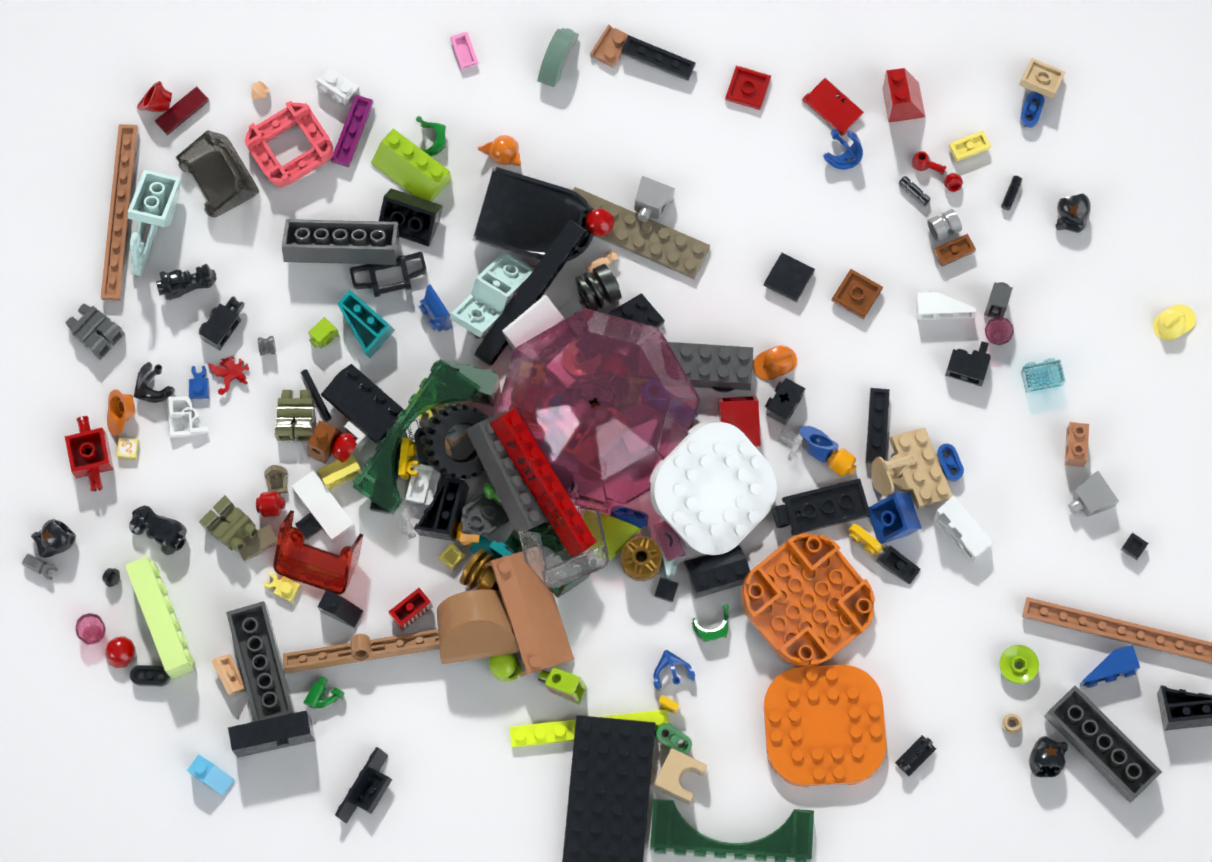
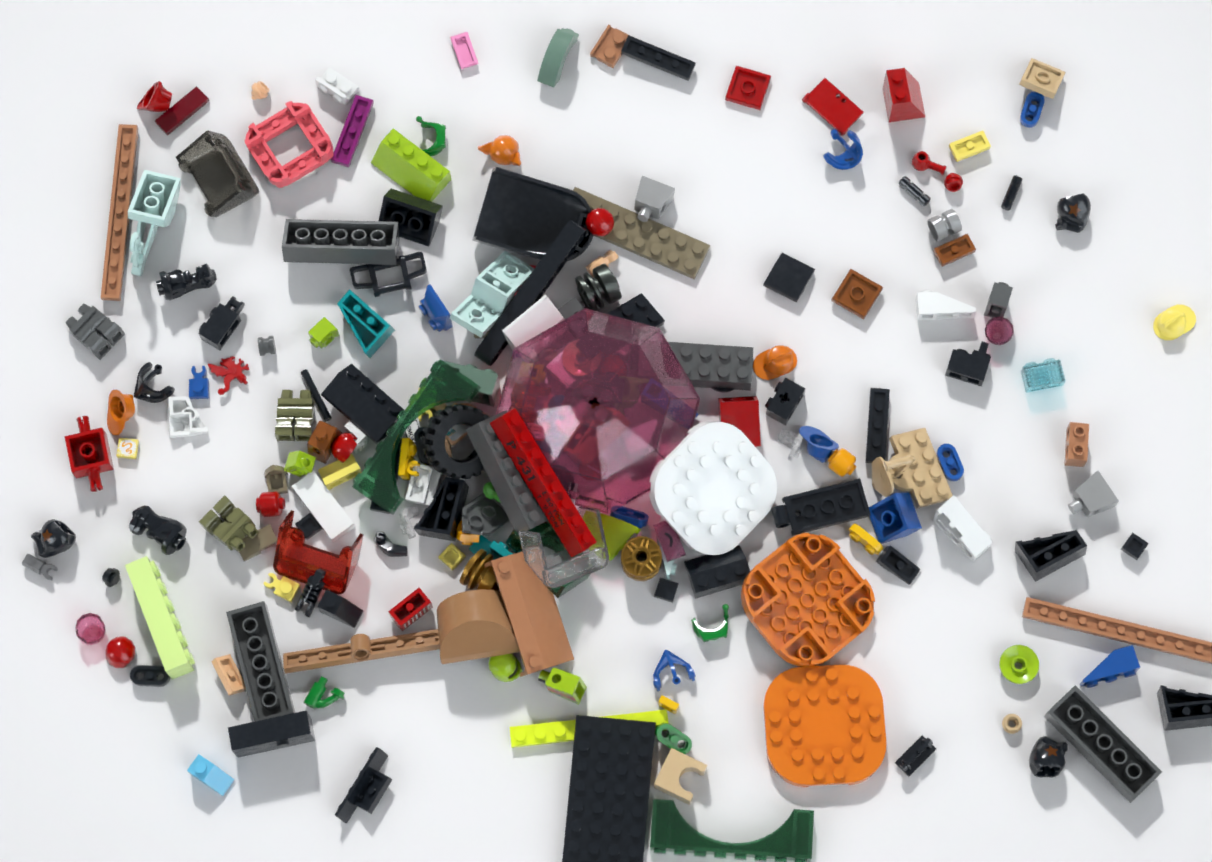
none -> lime window [284,450,316,477]
none -> black hinge [294,568,326,618]
none -> black arm [374,531,407,557]
none -> black wedge [1015,530,1087,582]

